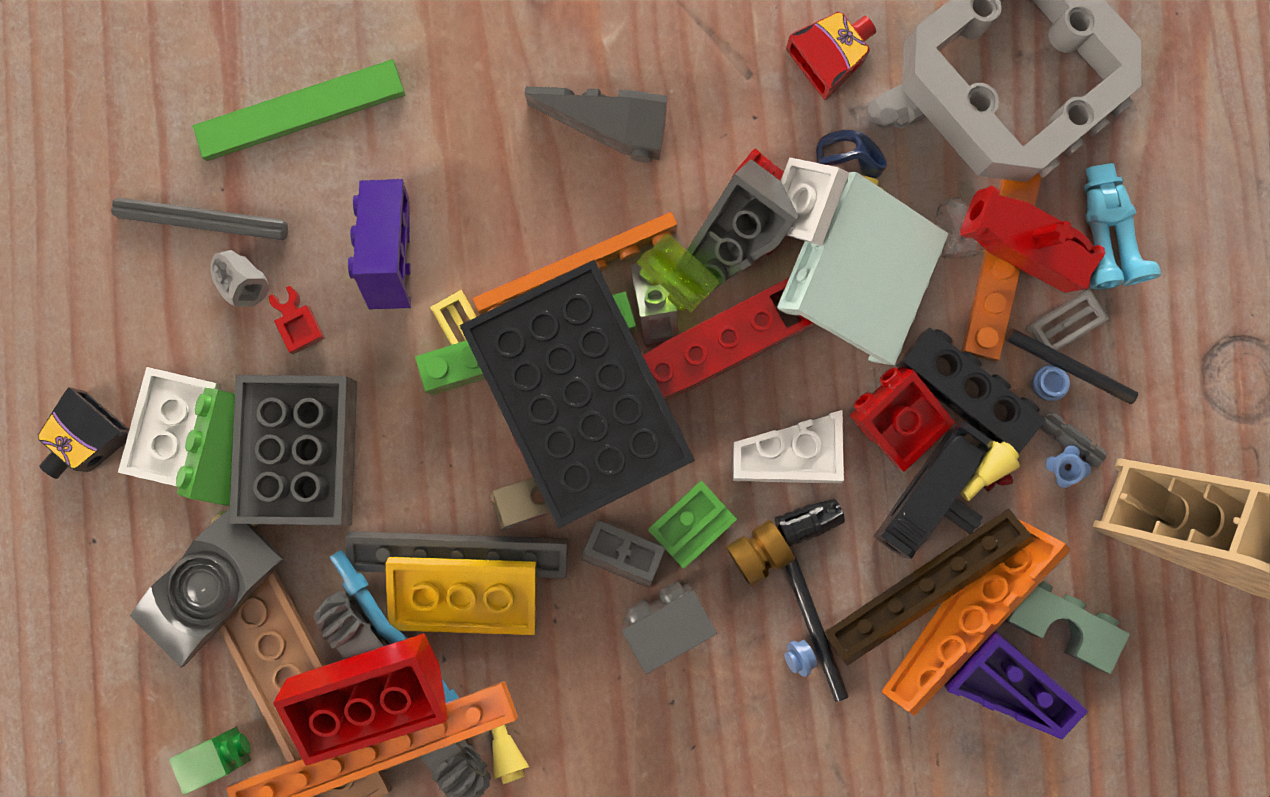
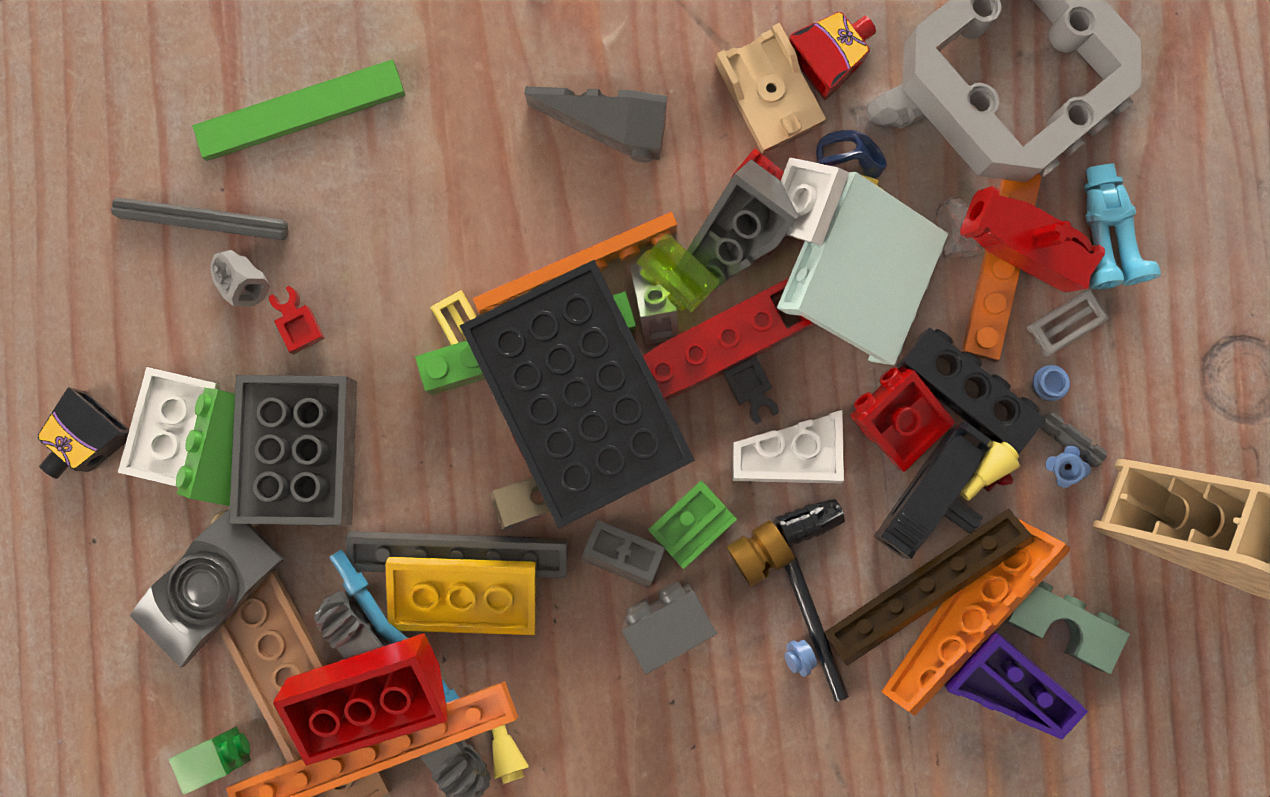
dark purple wedge [348,179,411,309] -> none
black bar [1005,328,1138,404] -> none
none -> tan piece [715,23,827,154]
none -> black plate [723,356,778,425]

